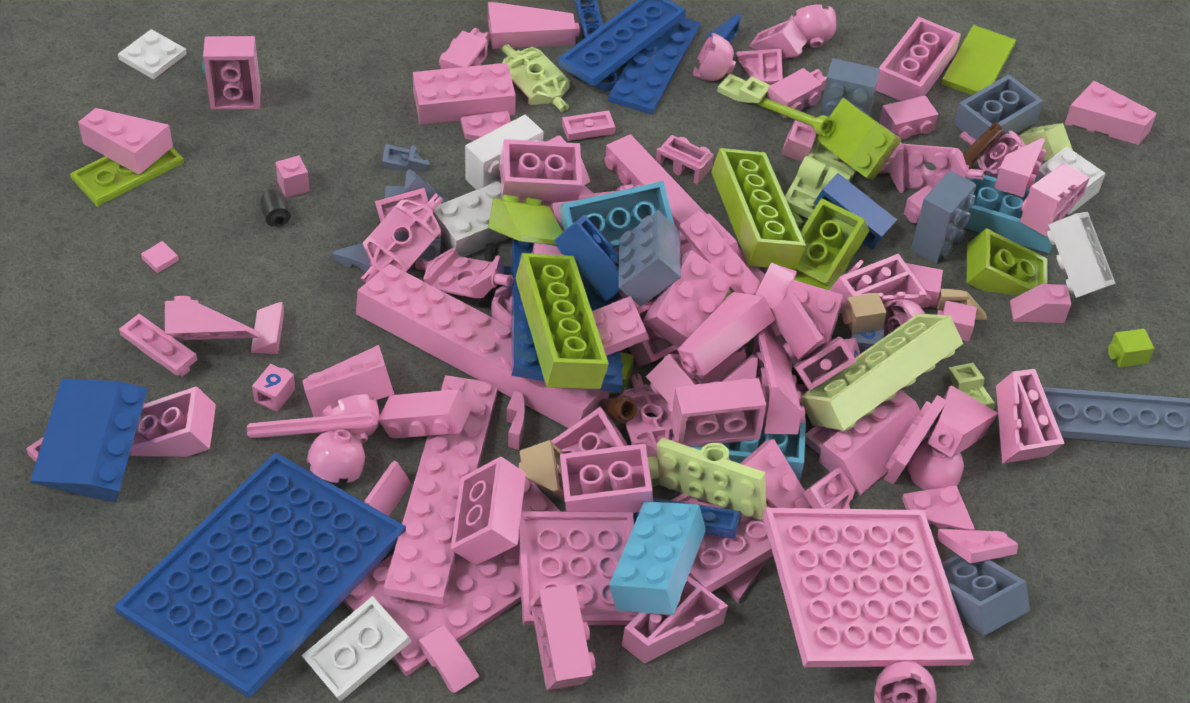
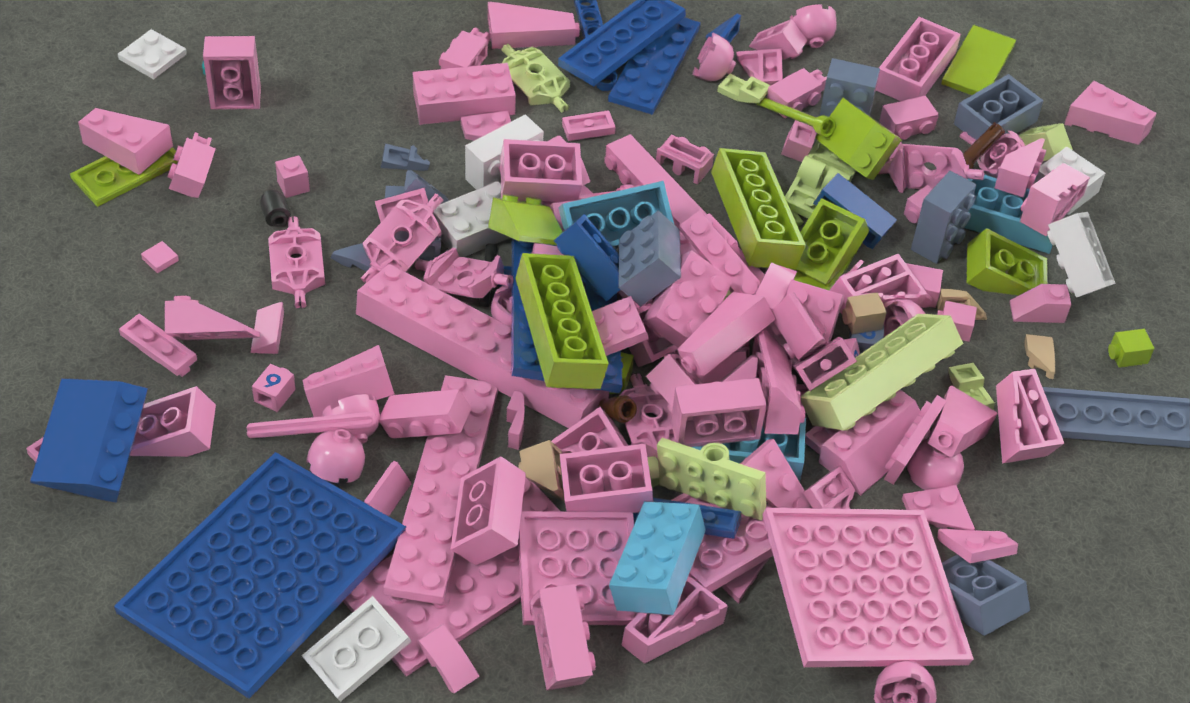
none -> bright pink brick [167,132,216,198]
none -> bright pink plate [268,216,325,308]
none -> tan slope [1025,334,1055,379]

